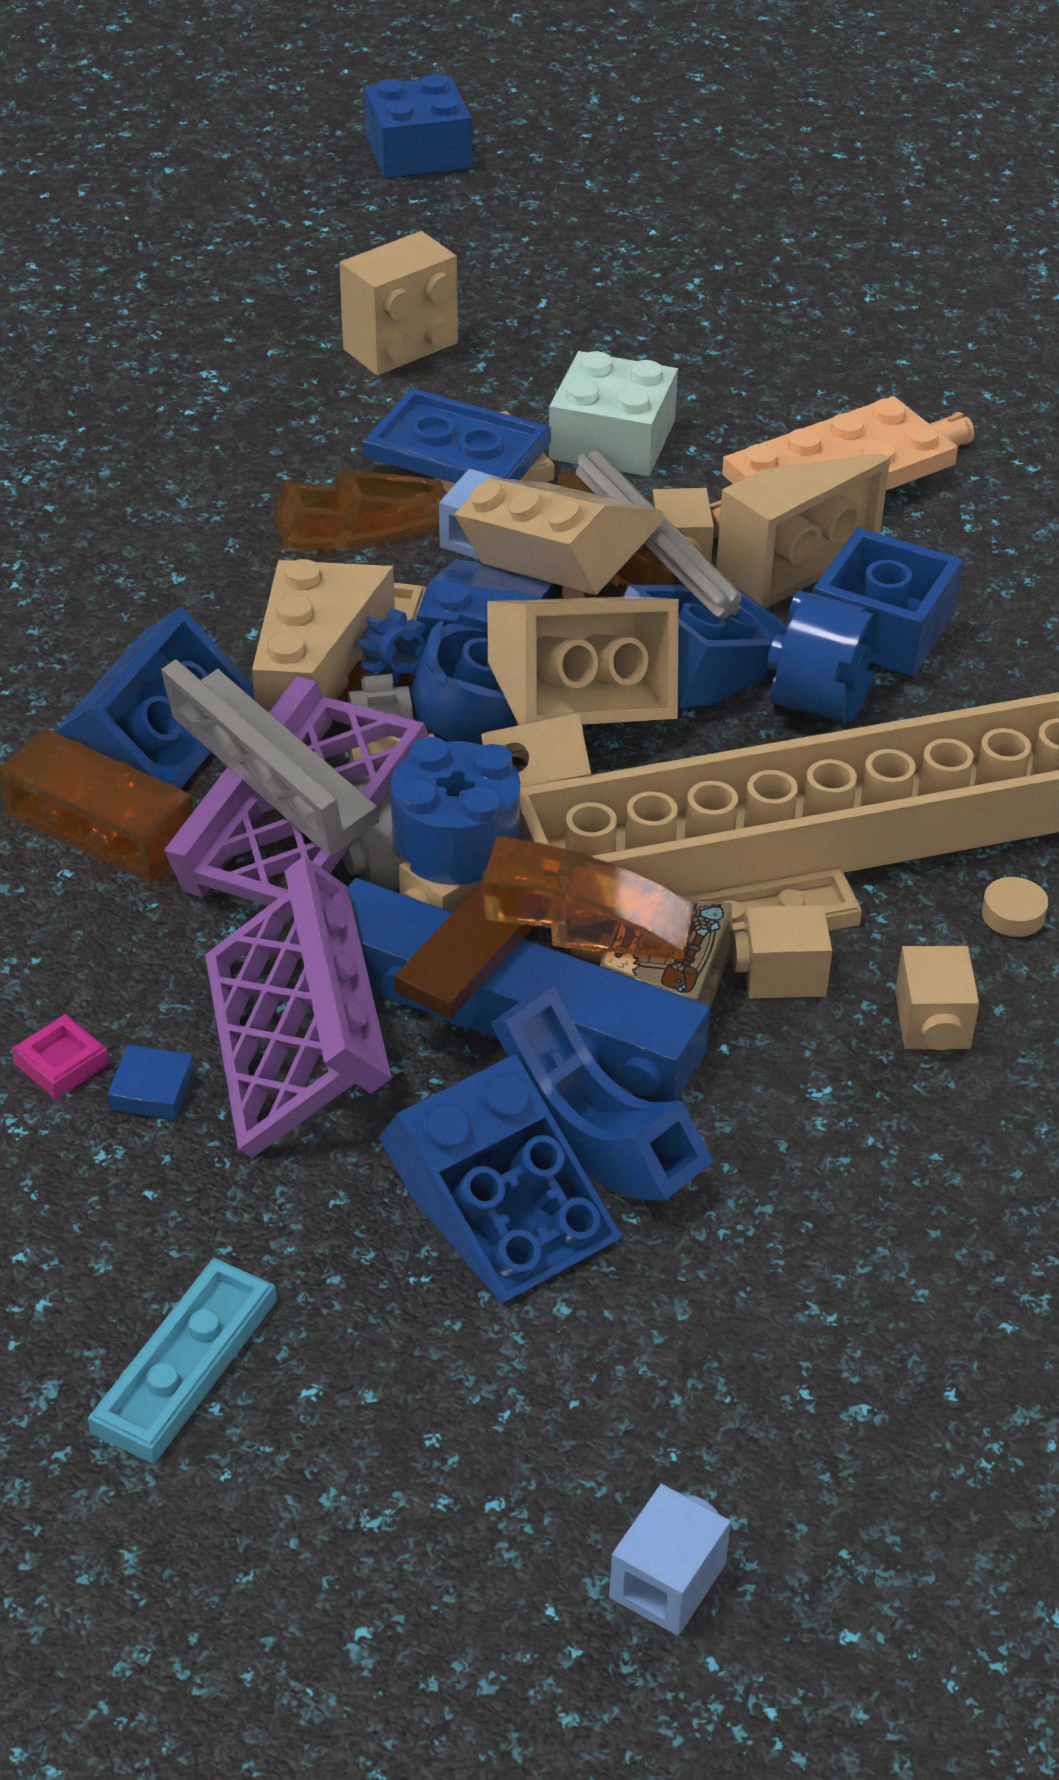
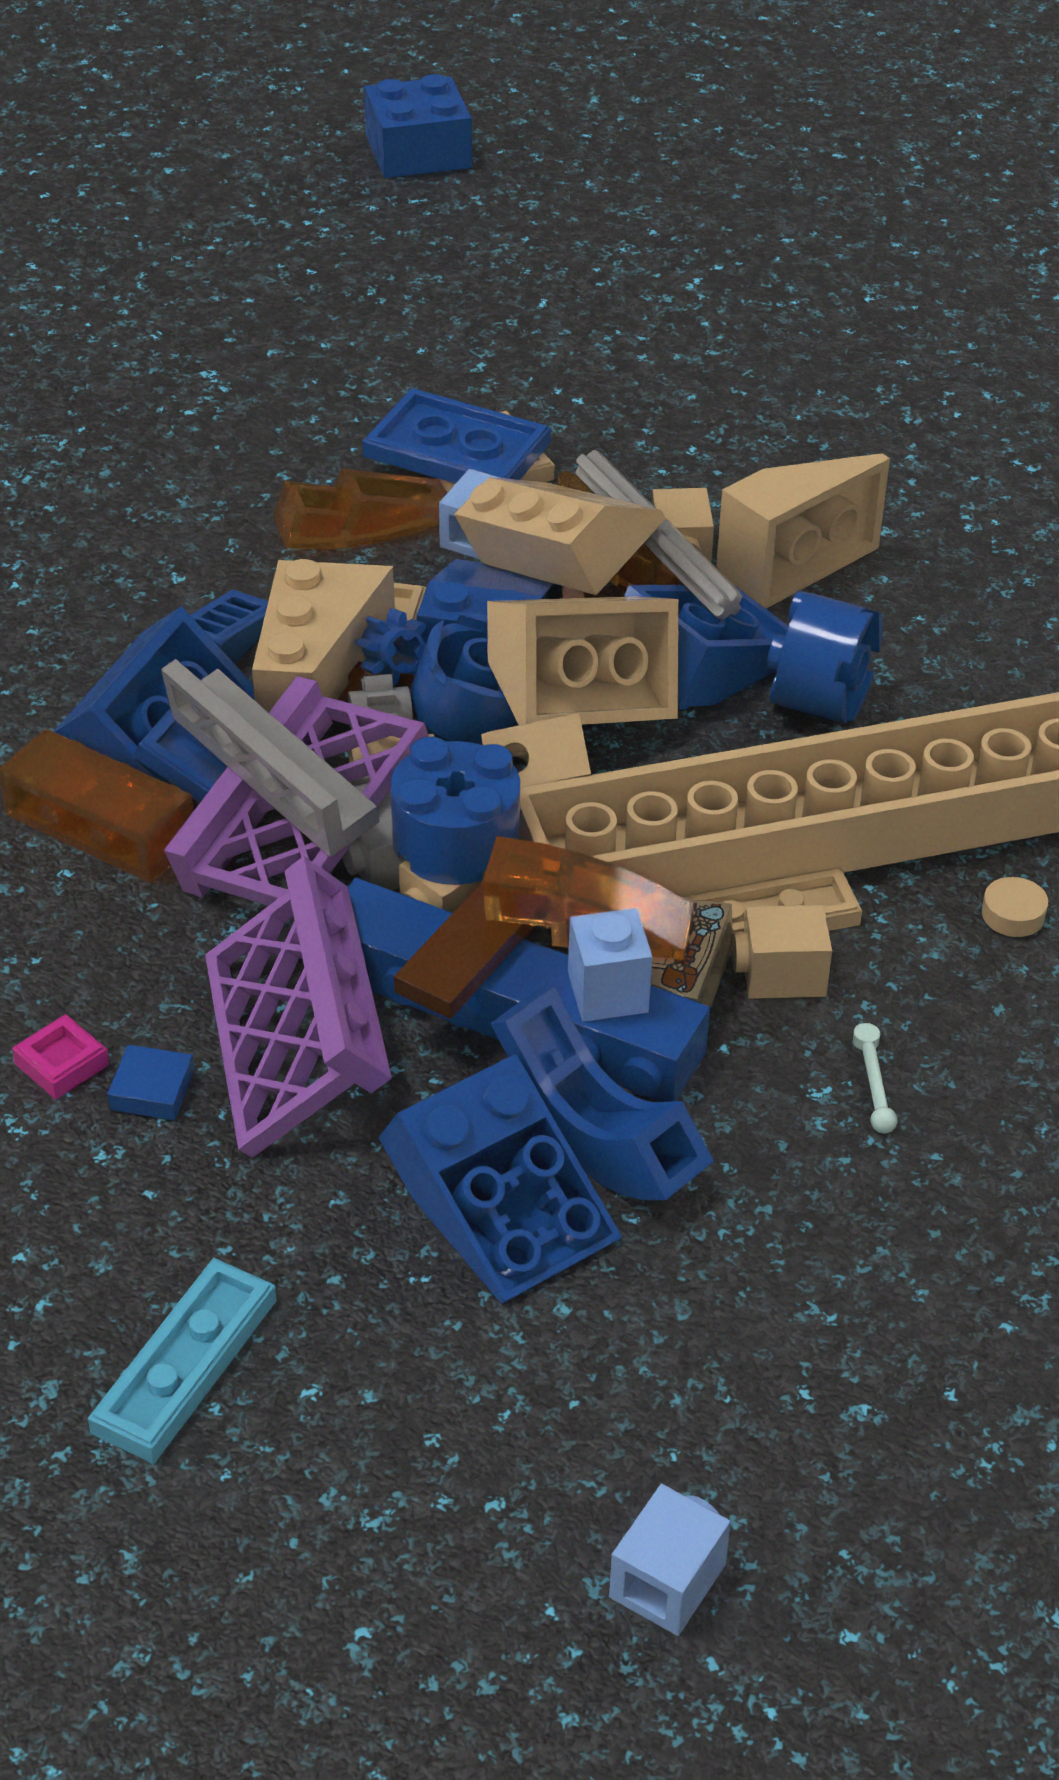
tan brick [339,231,458,376] -> none
light aqua brick [548,351,678,477] -> none
light nougat plate [710,396,974,538] -> none
blue brick [813,527,963,676] -> none
tan brick [895,946,979,1050] -> none
none -> blue tile [133,708,228,803]
none -> blue slope [191,589,268,664]
none -> light blue brick [568,908,653,1022]
none -> light aqua hinge [853,1023,898,1134]

